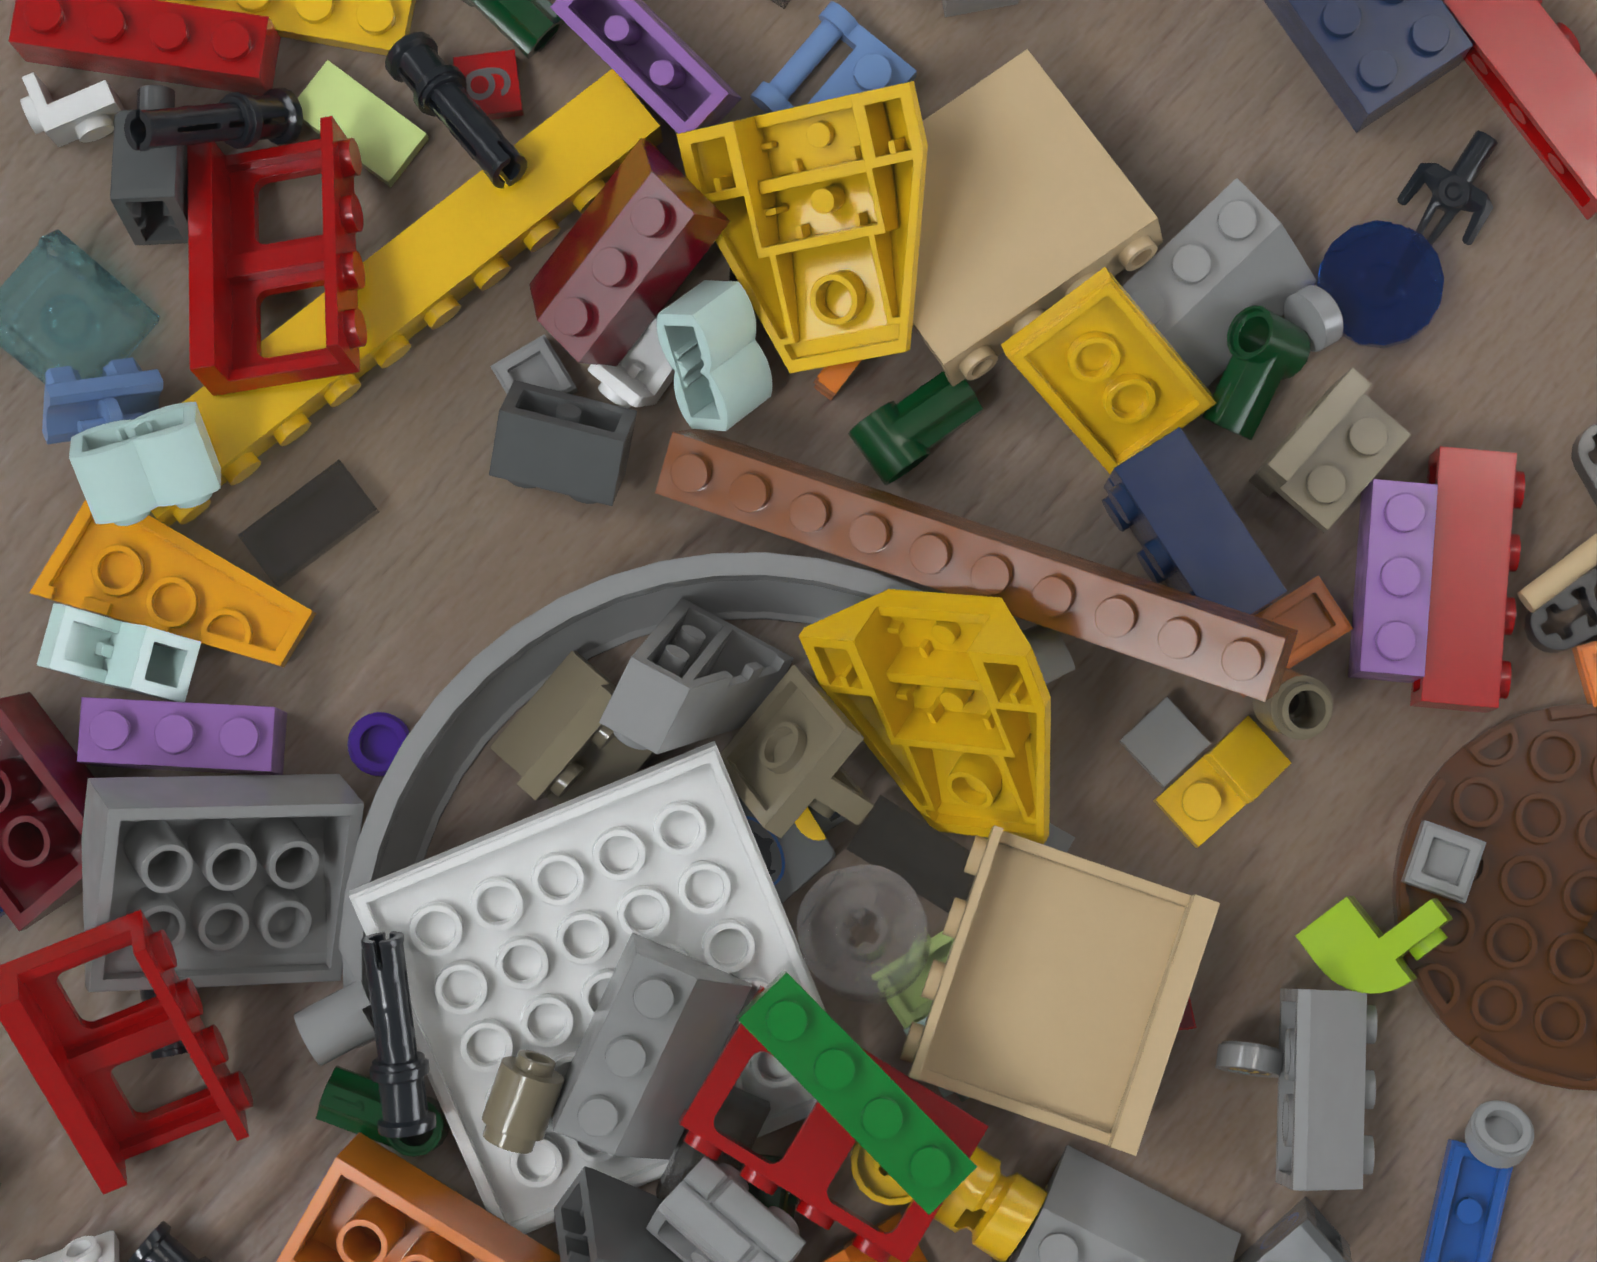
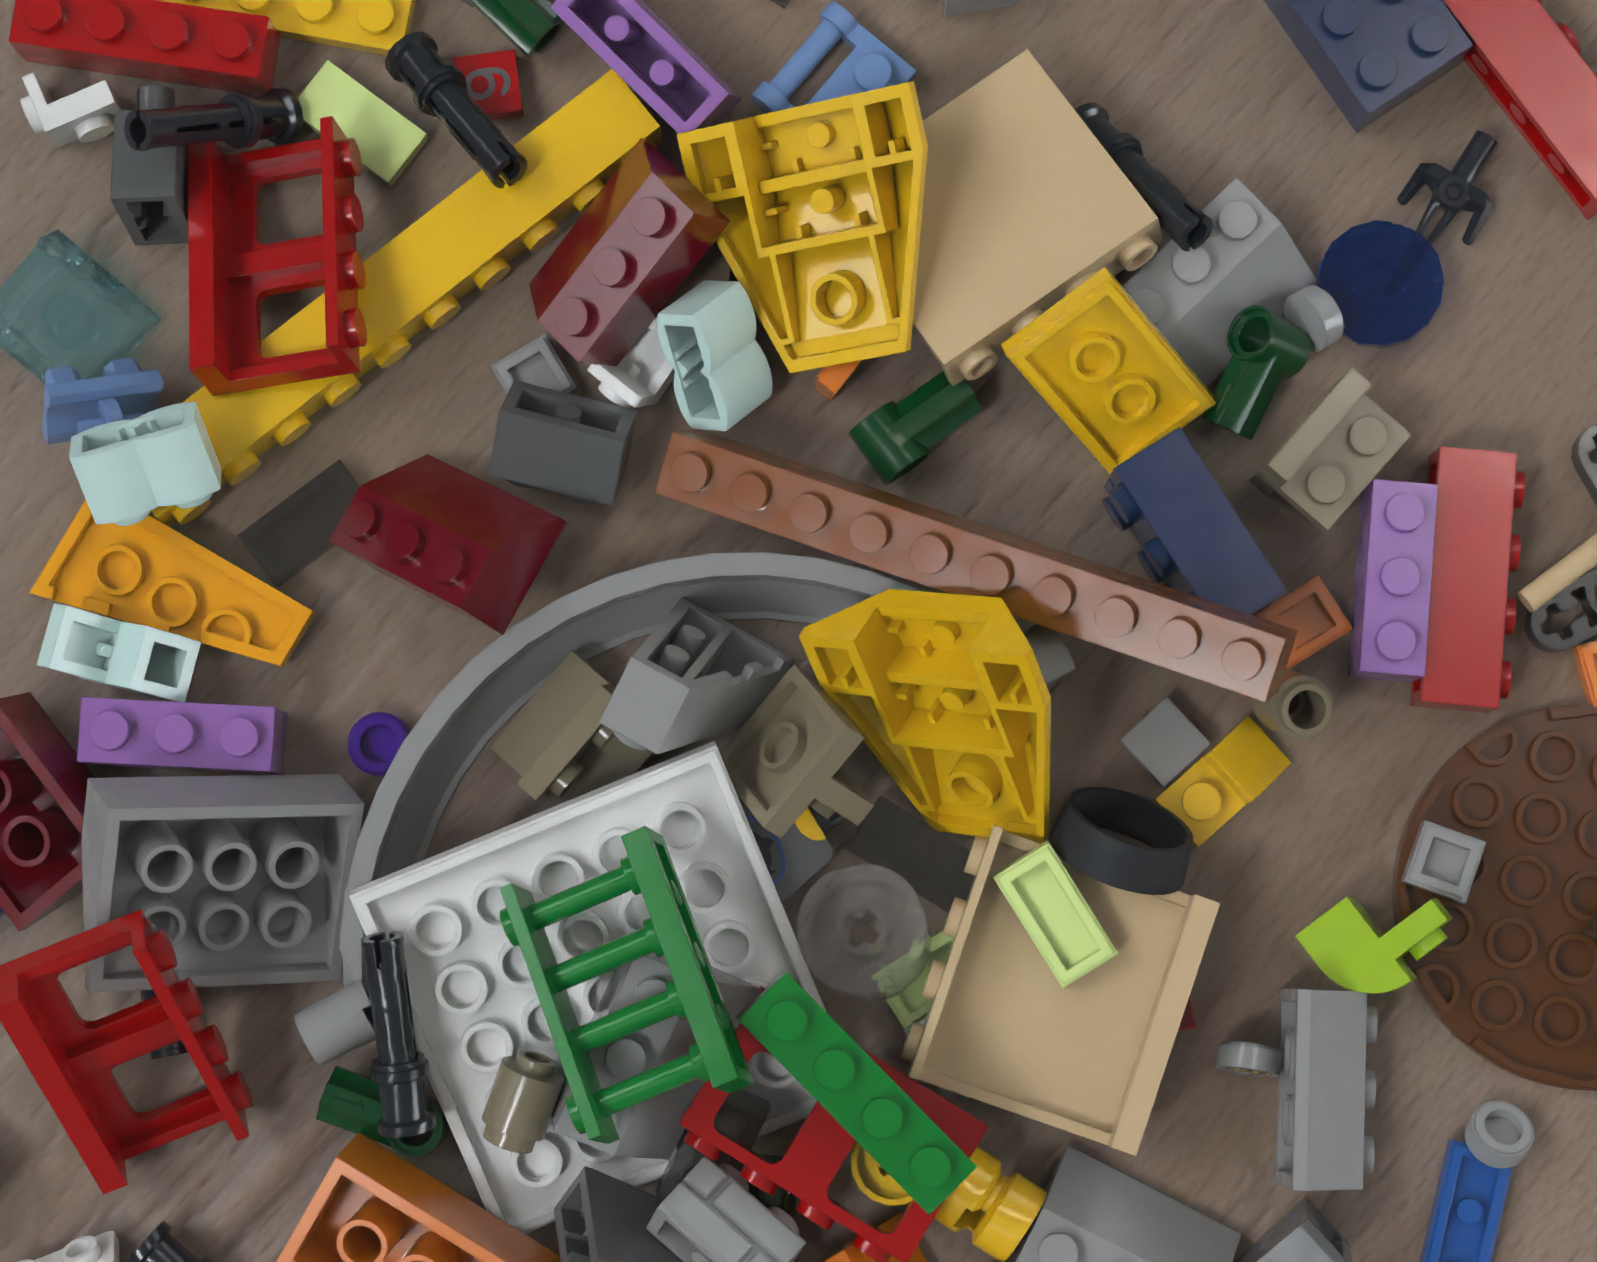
none -> dark red slope [329,454,566,635]
none -> green fence [499,826,754,1144]
none -> yellowish green tile [992,840,1118,988]
none -> black tyre [1049,787,1193,895]
none -> black pin [1075,102,1213,252]

